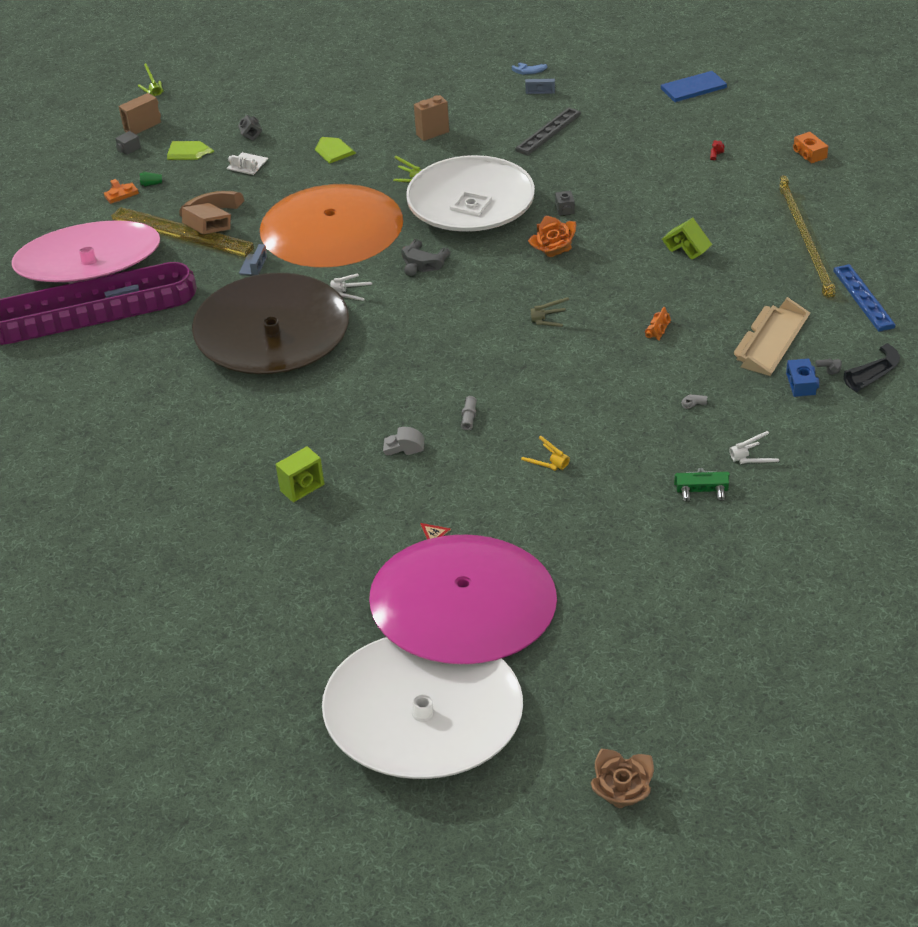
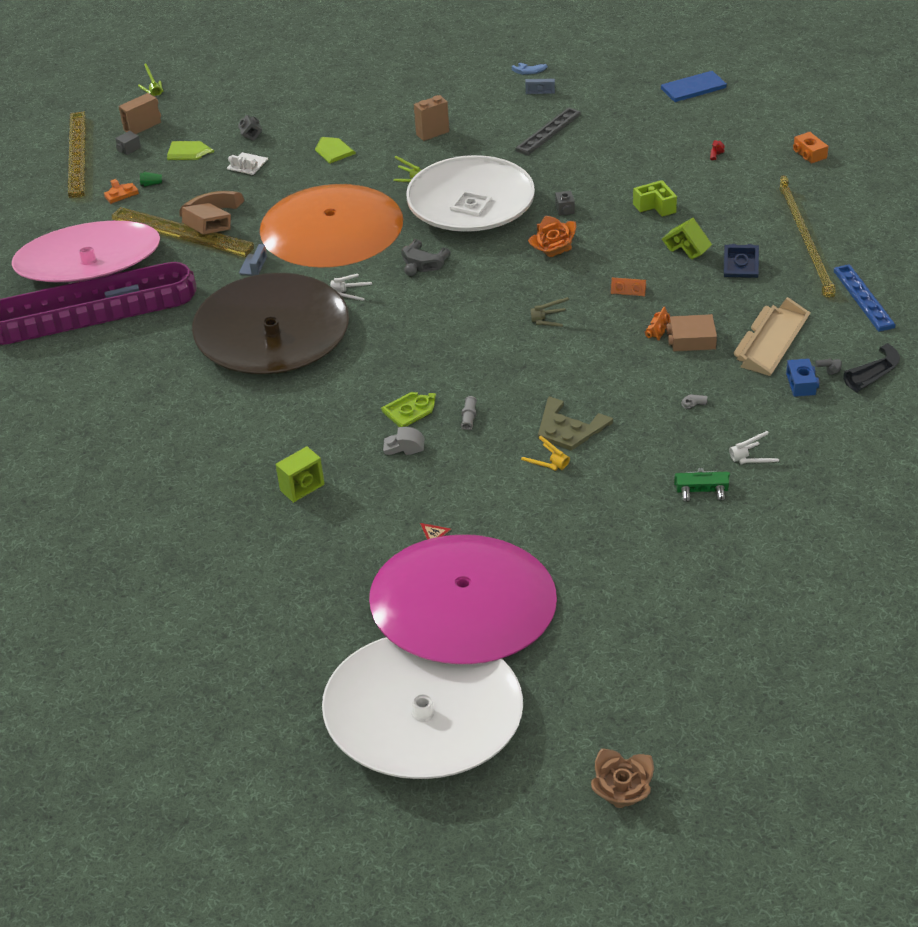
none -> clear yellow plate [68,111,86,198]
none -> lime tile [381,392,436,427]
none -> olive wing [538,396,613,451]
none -> orange hinge [611,277,646,296]
none -> lime brick [633,180,677,217]
none -> medium nougat brick [666,314,717,351]
none -> dark blue plate [724,244,759,278]

